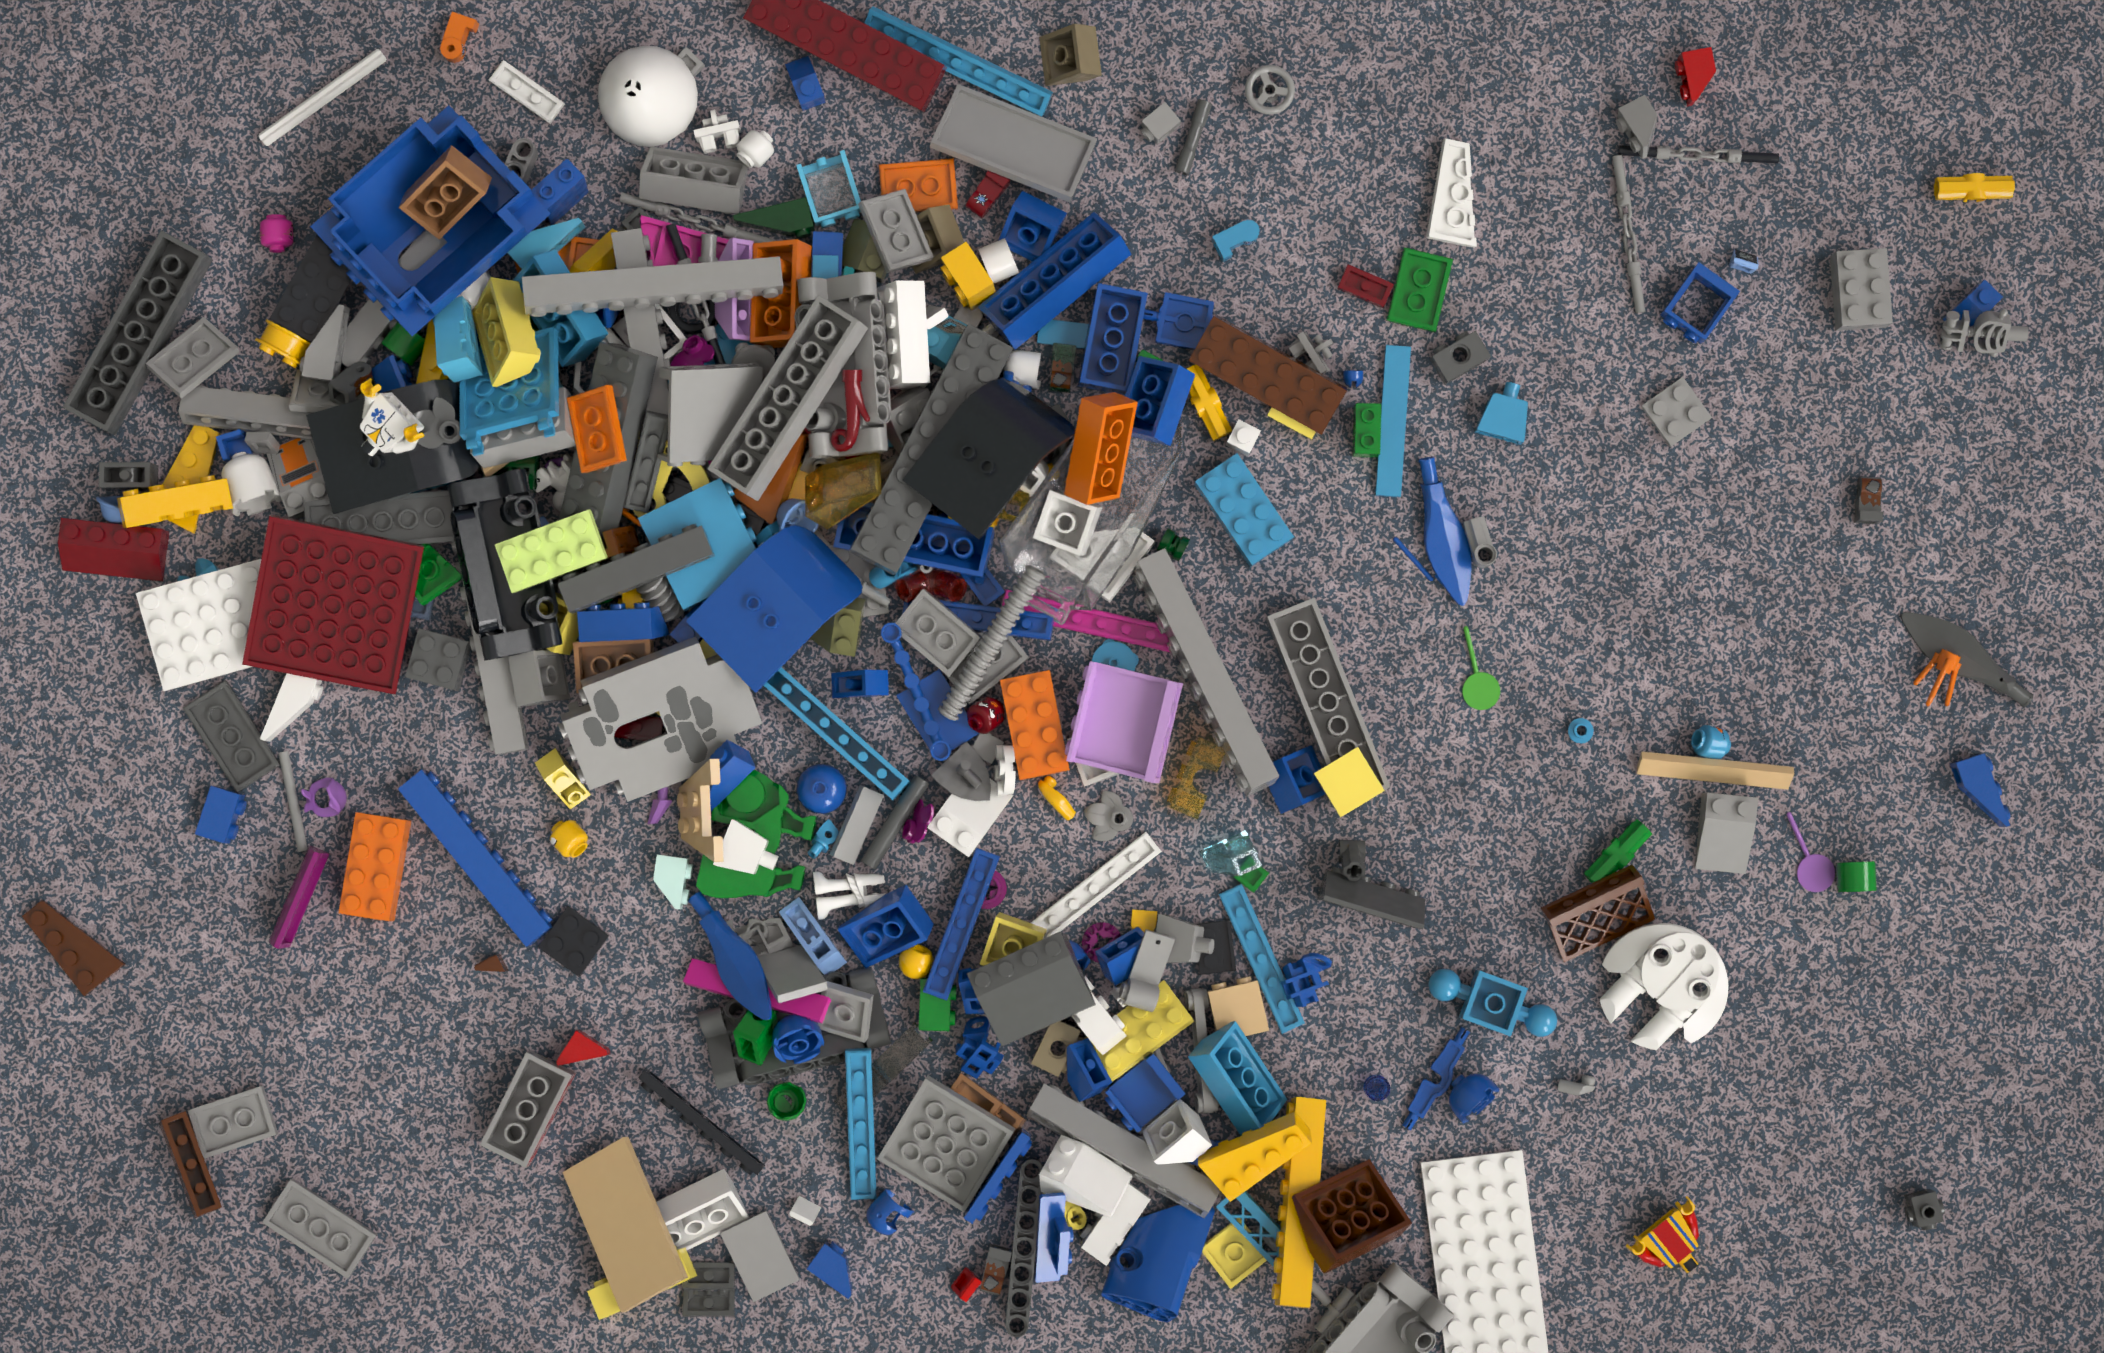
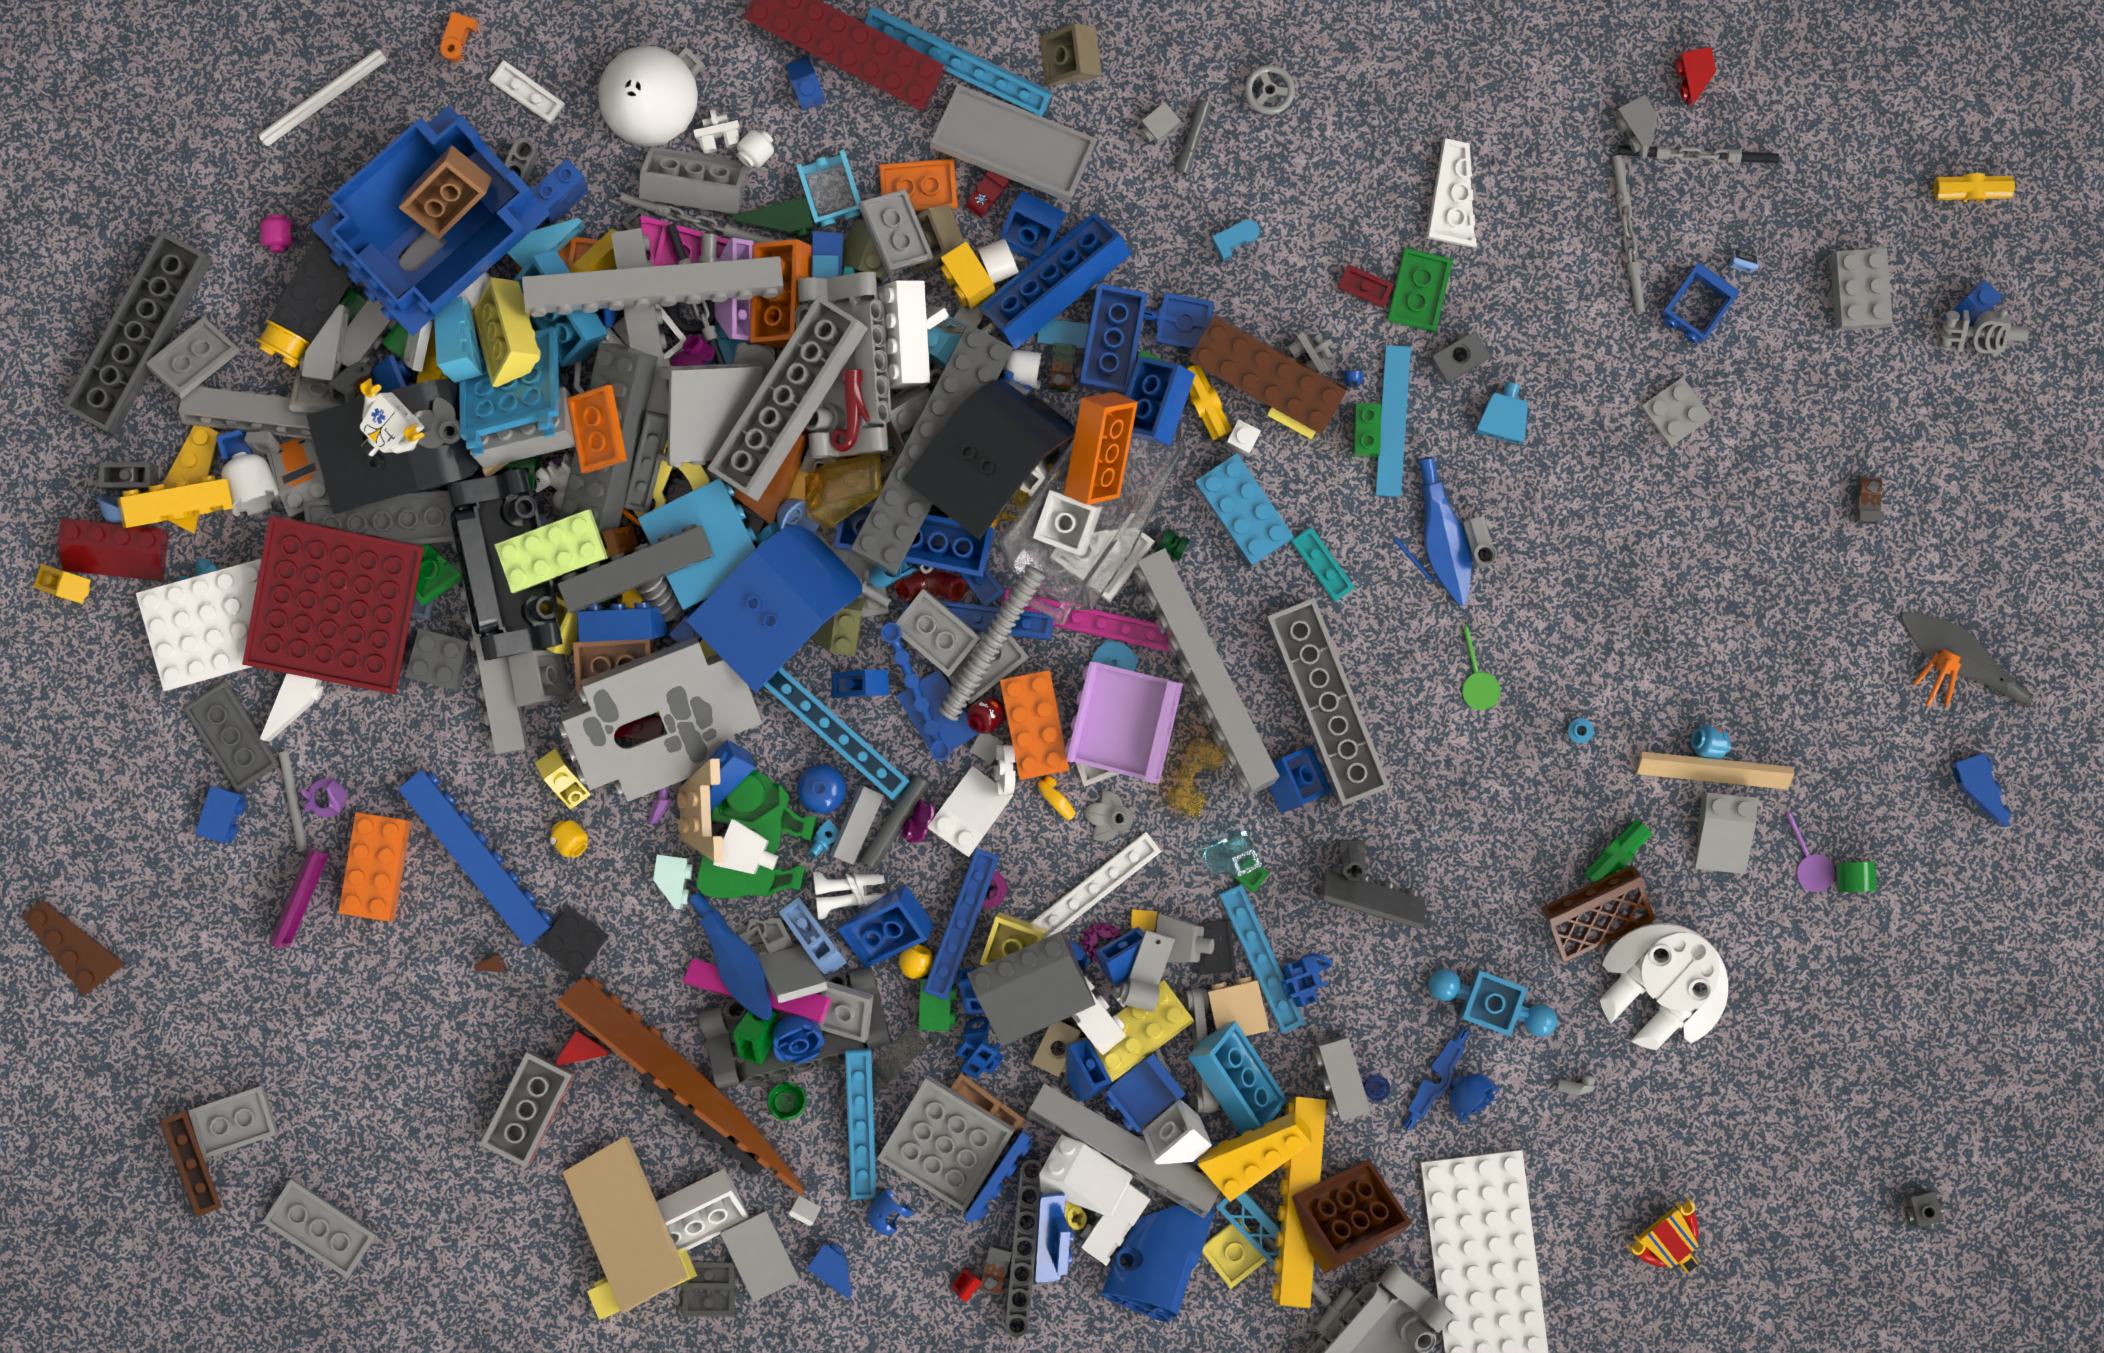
flat silver shield [931,741,991,801] -> none
light yellow tile [1314,747,1385,817] -> none
none -> yellow slope [33,564,91,604]
none -> green tile [336,289,367,321]
none -> white plate [403,321,432,371]
none -> dark orange wedge [556,976,806,1195]
none -> teal tile [1290,527,1355,603]
none -> light grey brick [1312,1035,1371,1121]

